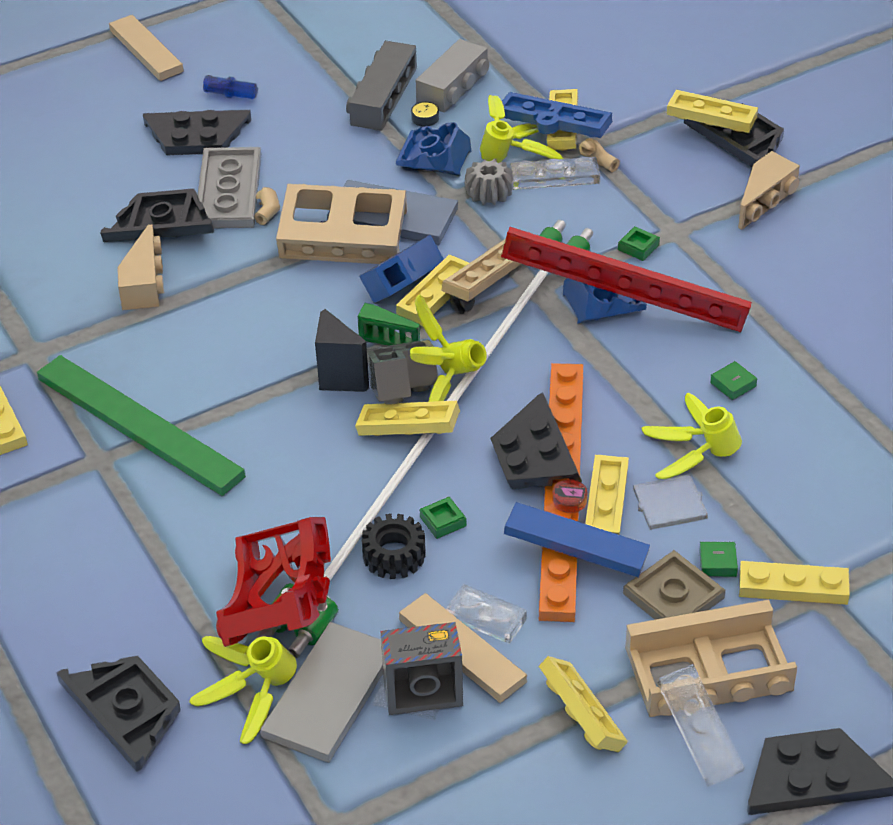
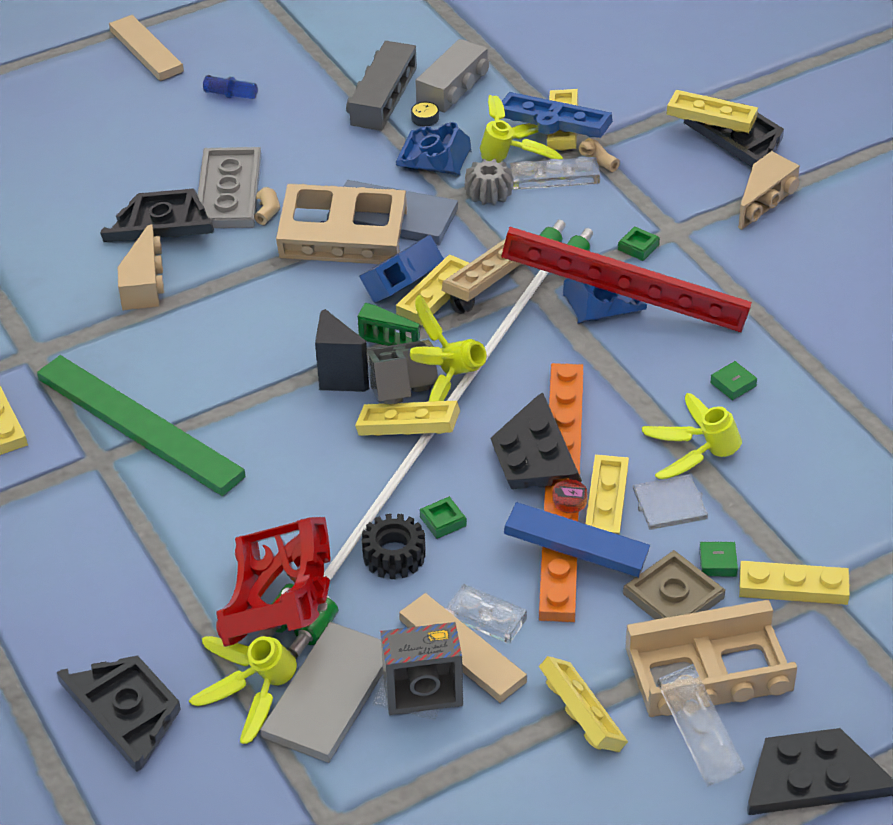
black wing [143,110,252,155] -> none

